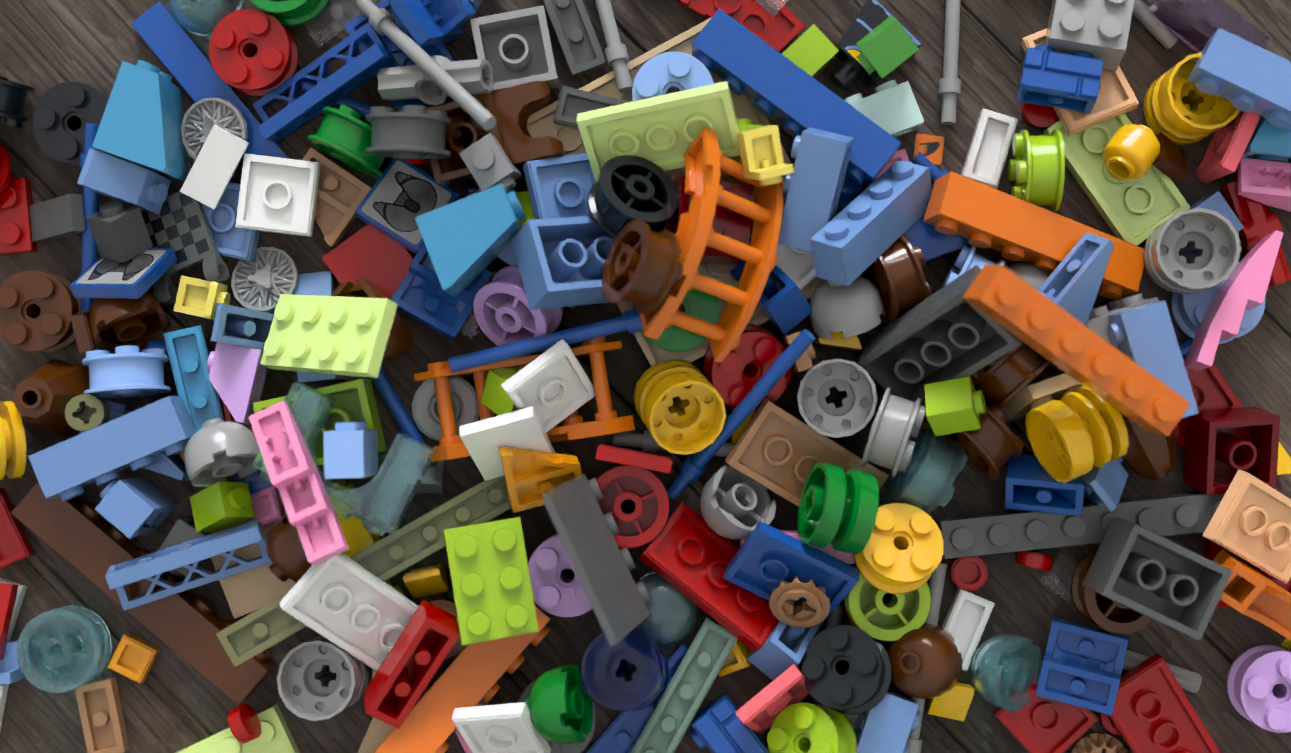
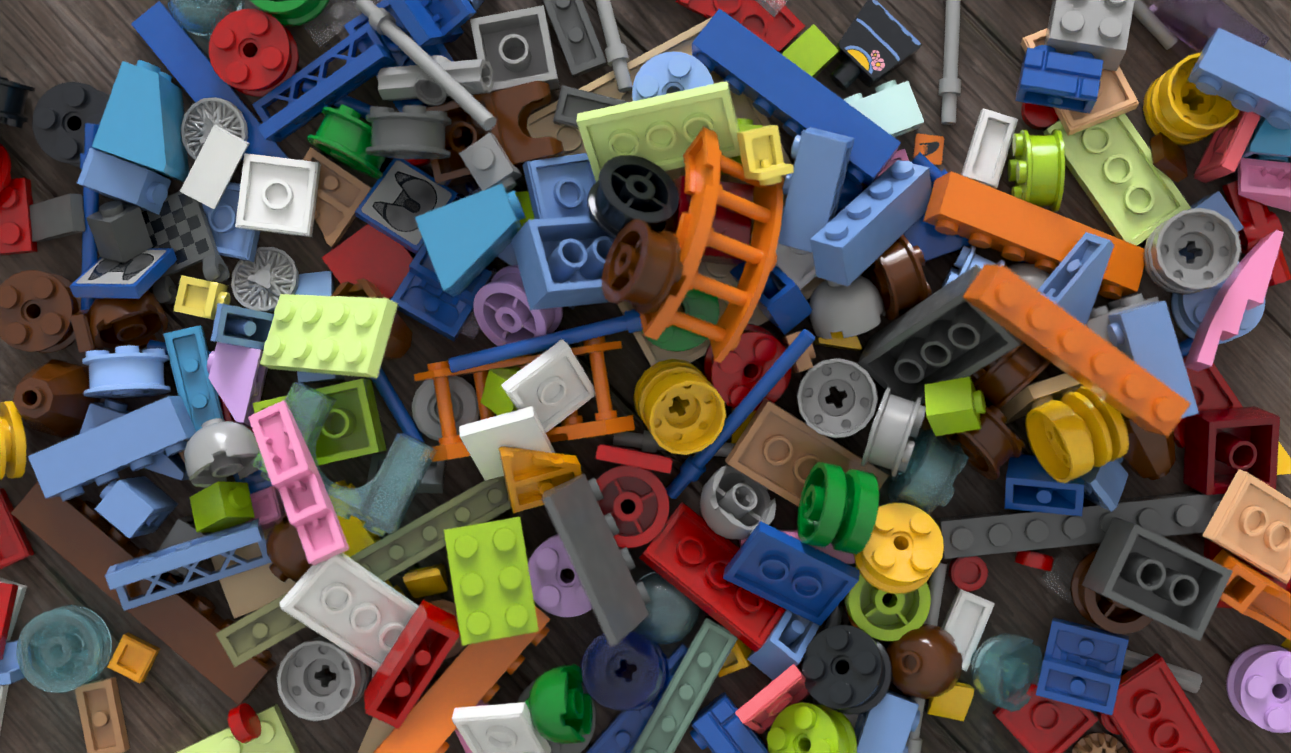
olive wheel [65,394,110,432] -> none
light blue brick [323,422,378,479] -> none
medium nougat gear [769,576,830,628] -> none
bright green brick [856,15,919,79] -> none
yellow head [1103,124,1160,180] -> none

